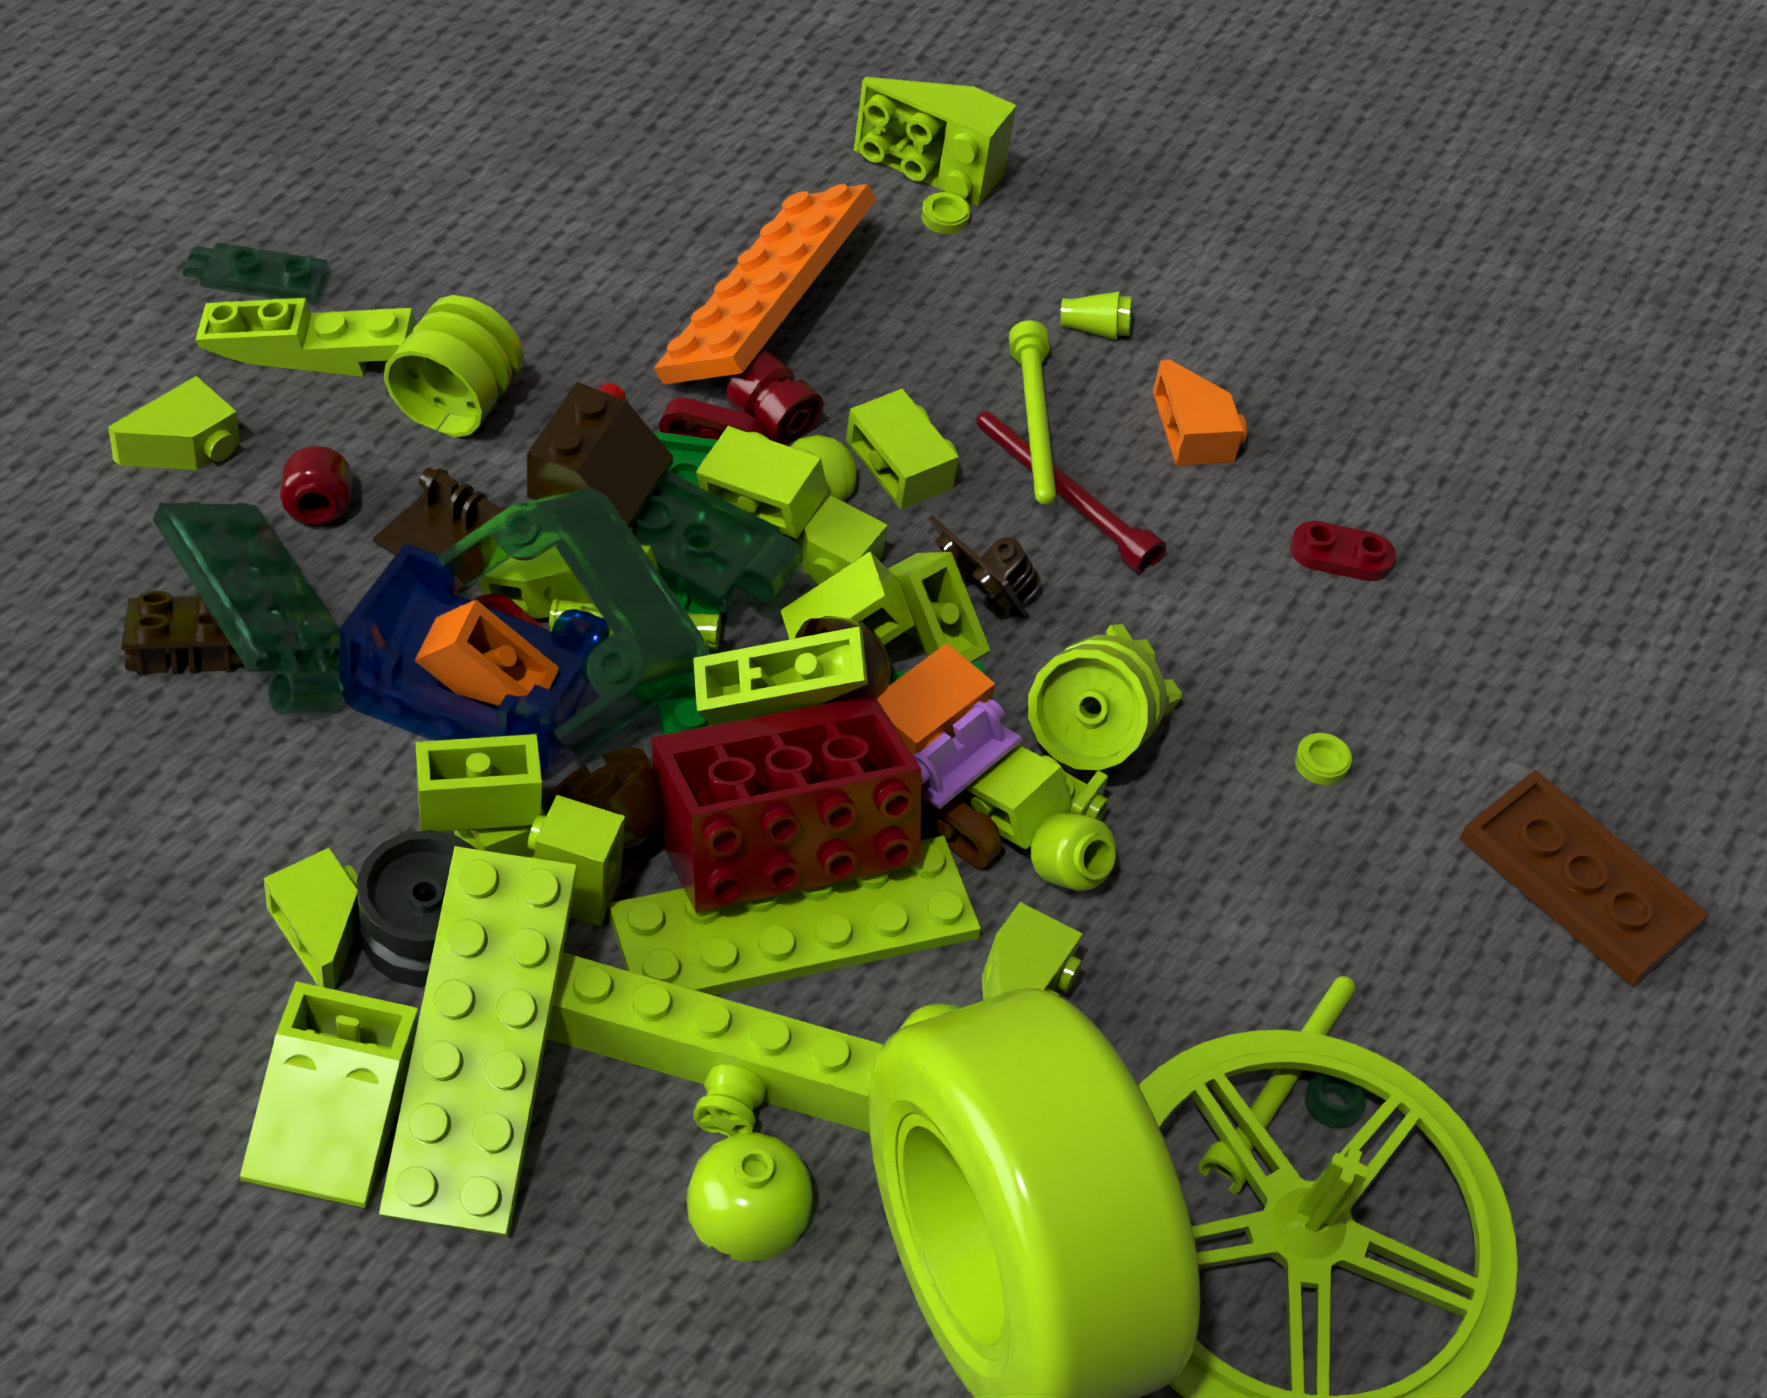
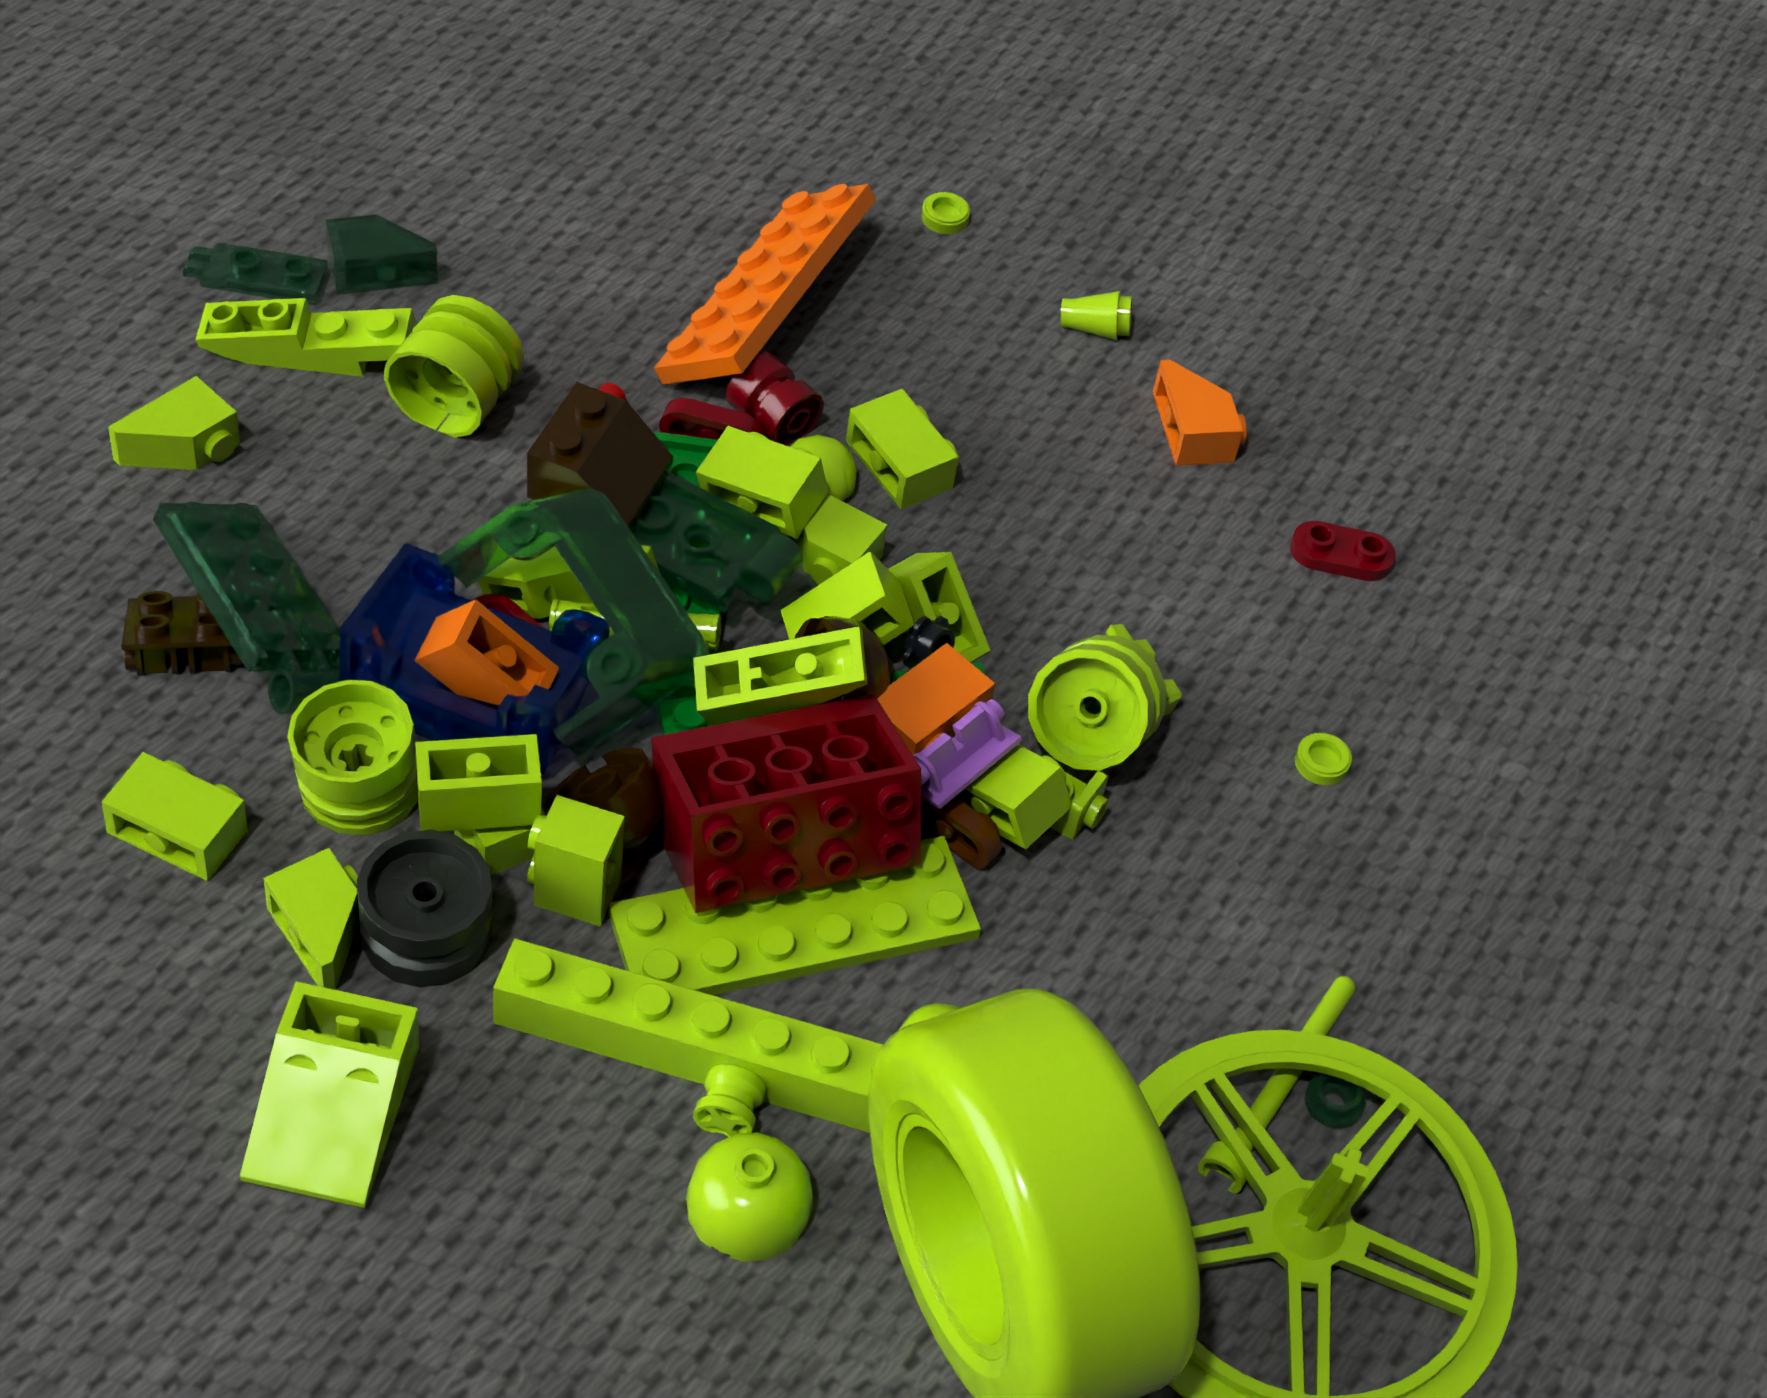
dark red head [280,446,353,526] -> none
dark brown hinge [373,467,527,595] -> none
lime plate [379,846,578,1237] -> none
lime slope [854,77,1017,206] -> none
dark brown hinge [929,515,1041,619] -> none
dark red piece [976,411,1167,575] -> none
lime slope [981,902,1083,1000] -> none
lime piece [1009,320,1056,505] -> none
lime head [1031,811,1116,891] -> none
reddish brown plate [1459,770,1709,987] -> none
none -> lime brick [101,752,248,881]
none -> lime wheel [287,680,418,836]
none -> clear green slope [326,214,438,295]
none -> black plate [903,616,955,669]

